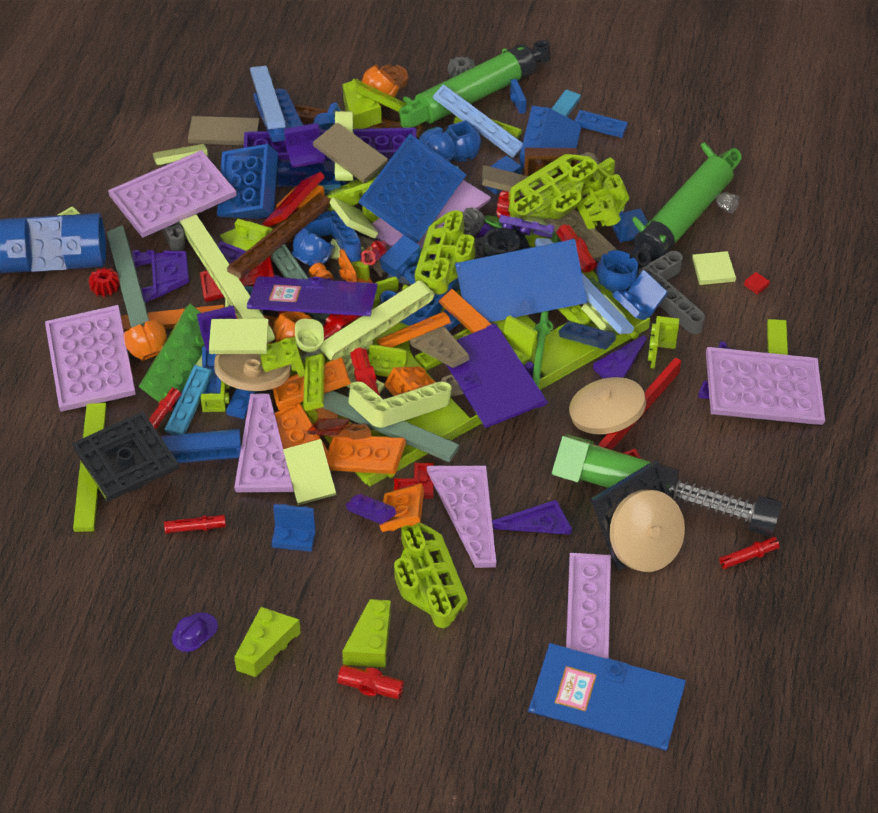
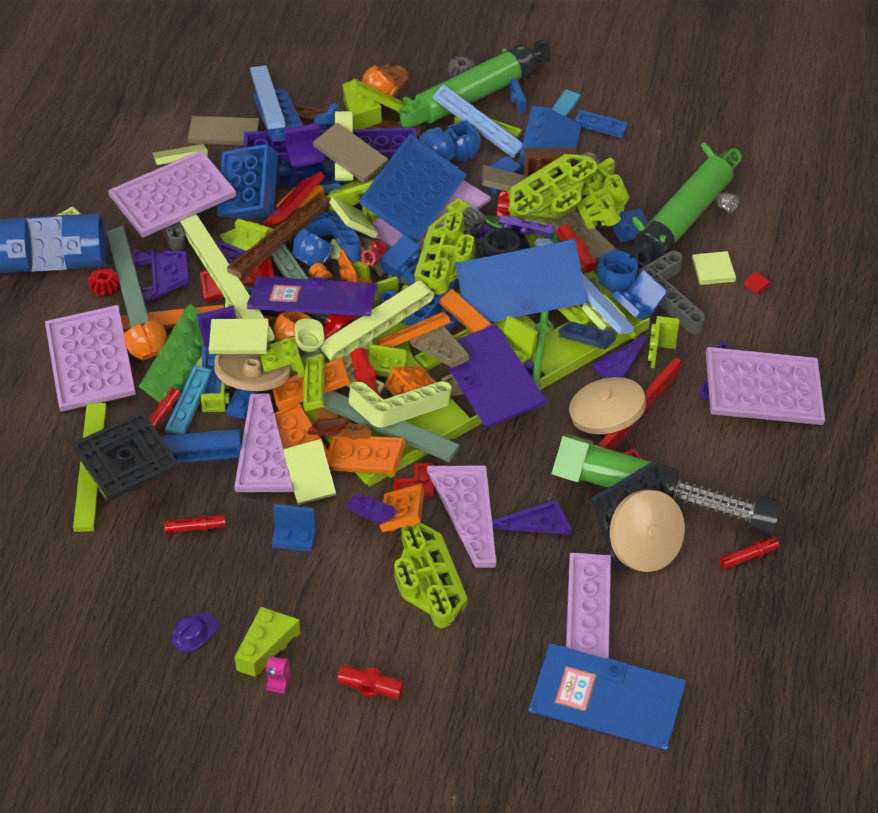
lime wedge [342,599,391,668] -> none
lime tile [767,319,788,355] -> none
none -> dark pink leg [266,655,291,694]
none -> lime tile [446,198,471,212]

